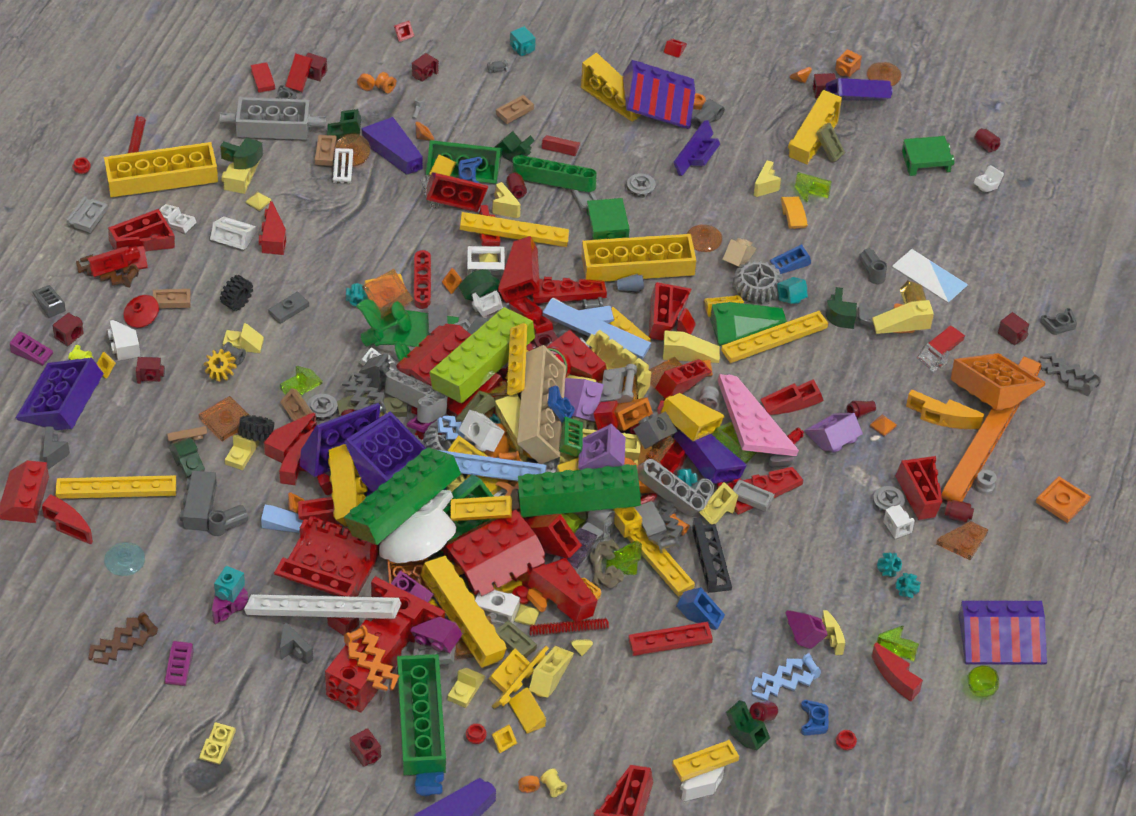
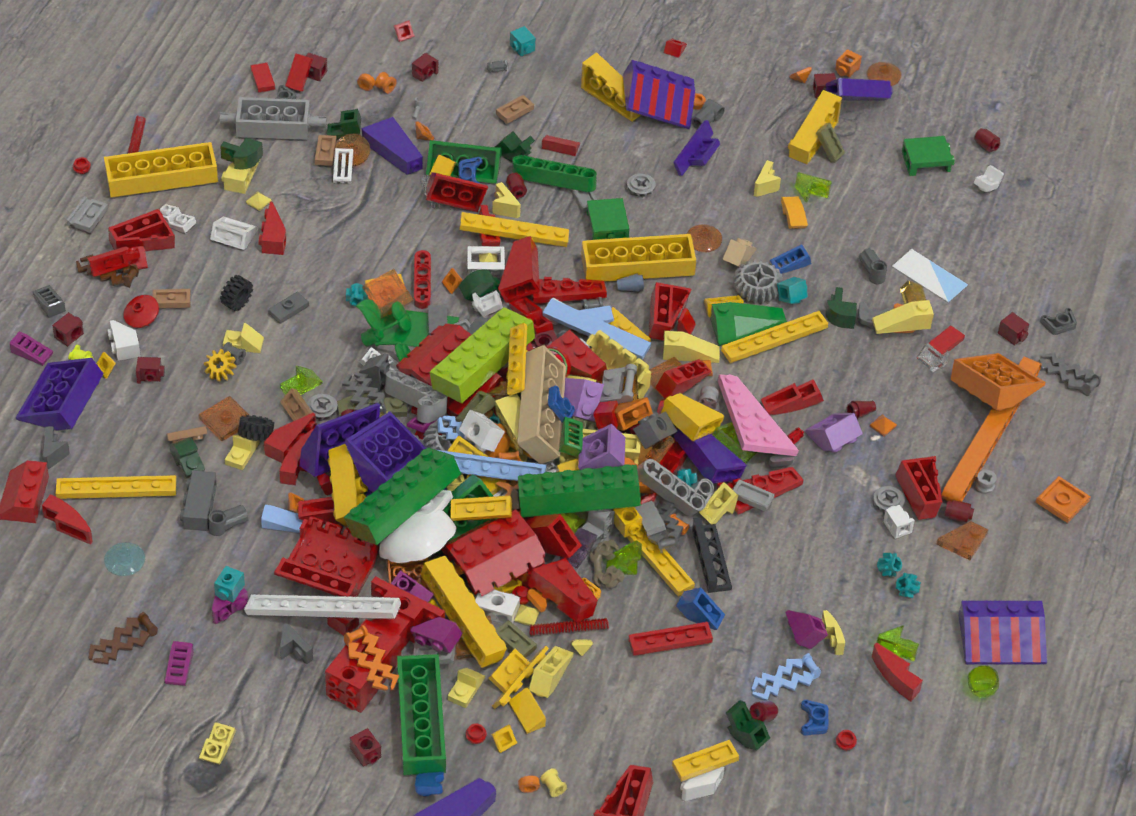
light orange slope [906,389,984,429] -> none

